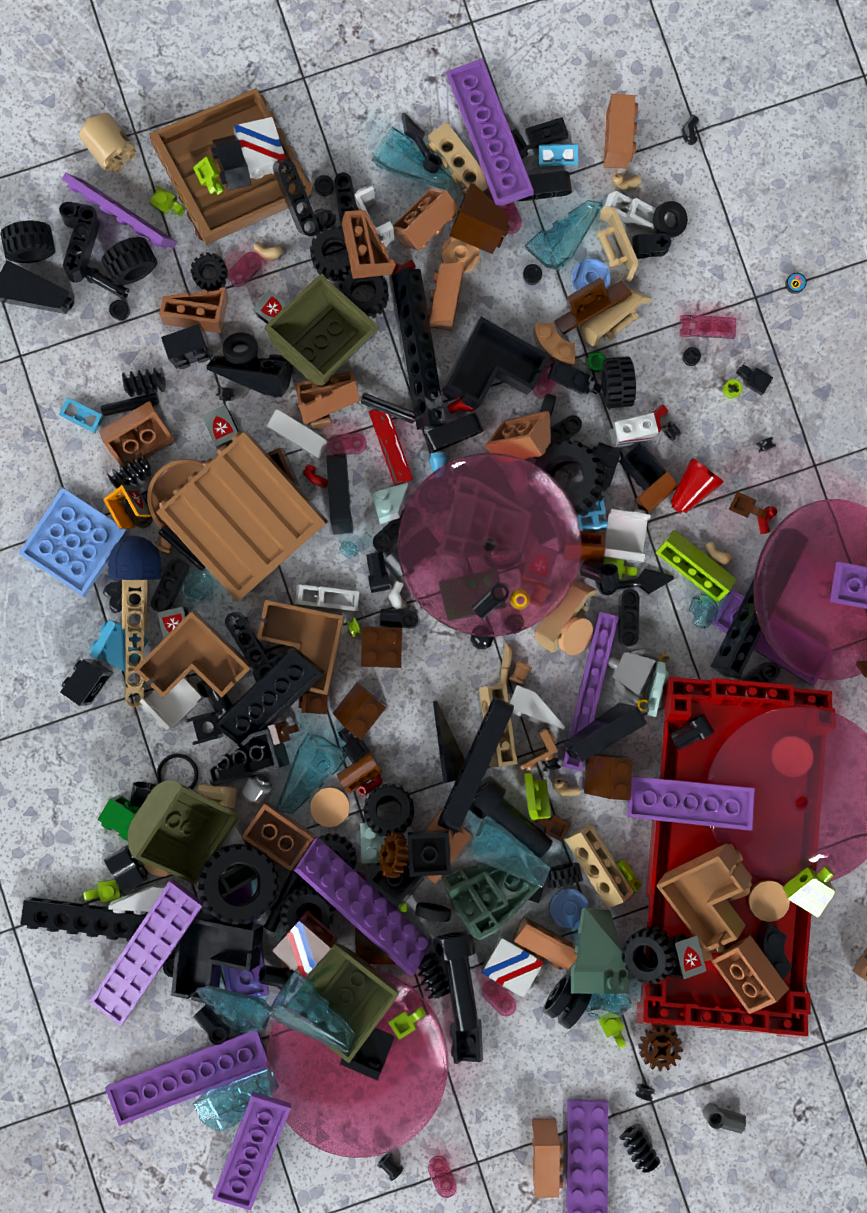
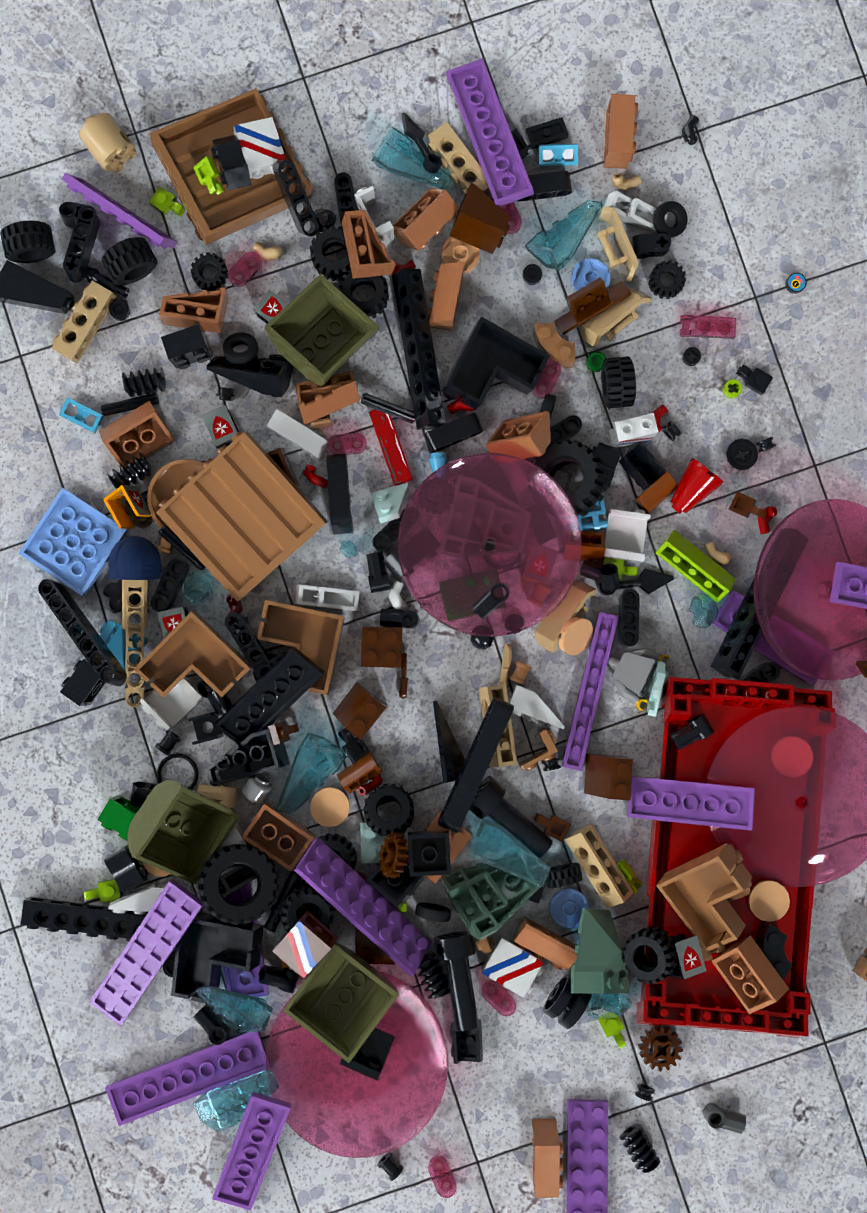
clear light blue wedge [268,971,355,1053] -> none
reddish brown bracket [298,693,329,714] -> none
black tile [314,175,334,197] -> none
lime bush [346,617,362,637] -> none
lime plate [388,1006,426,1040] -> none
yellow cone [510,589,530,609] -> none
lime bracket [524,773,551,820] -> none
black hinge [547,360,603,395] -> none
tan arm [552,777,580,797] -> none
black slope [564,702,647,762] -> none
torso [782,866,835,917] -> none
none -> black beam [38,579,127,686]
none -> tan brick [51,281,117,364]
none -> black bush [155,730,182,756]
none -> dark red arm [226,594,243,624]
none -> reddish brown piece [399,653,409,699]
none -> medium nougat plate [475,936,495,954]
none -> black tyre [648,260,686,299]
none -> black gear [726,439,758,471]

